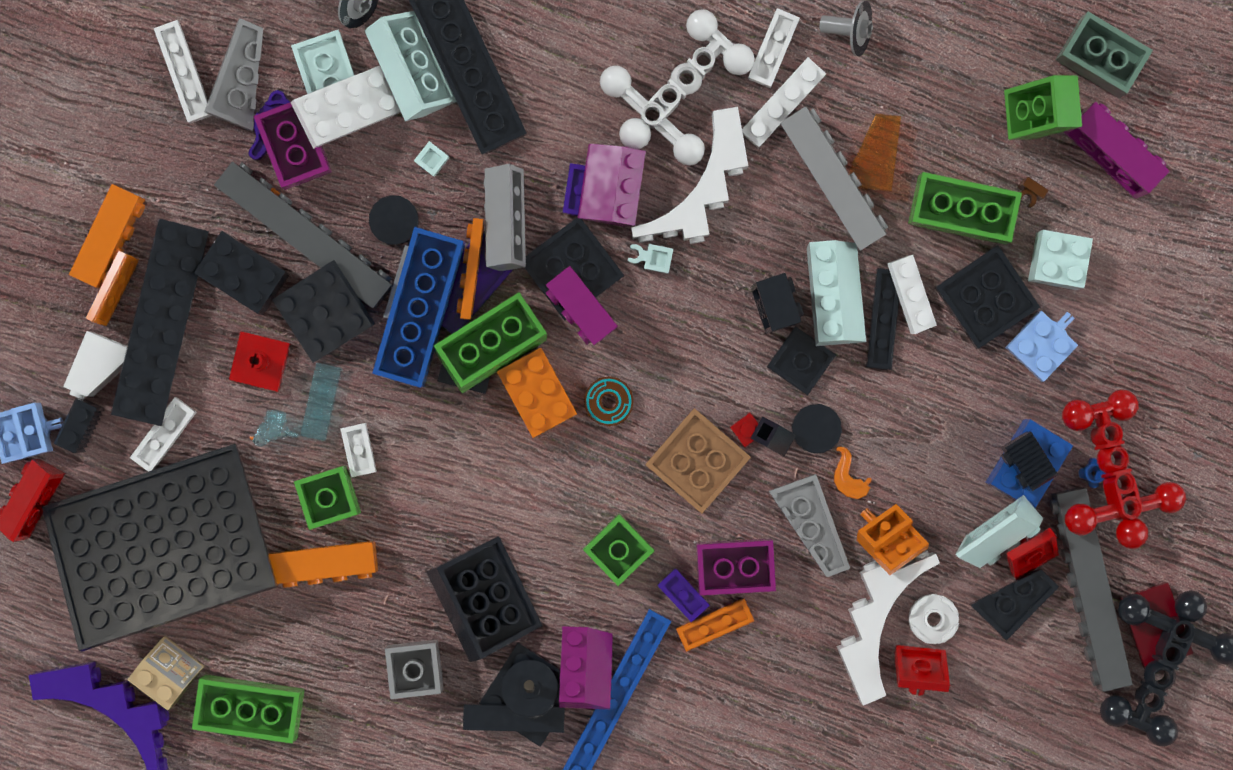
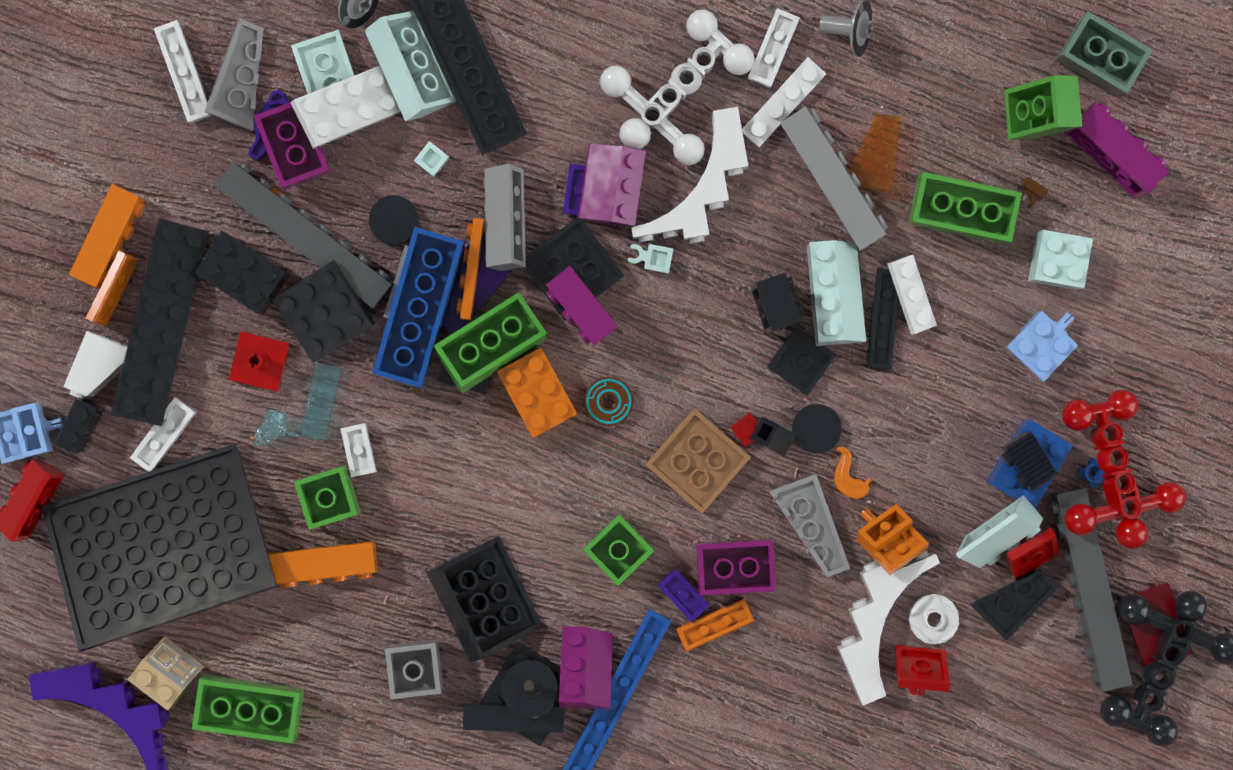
black plate [934,245,1040,350] -> none

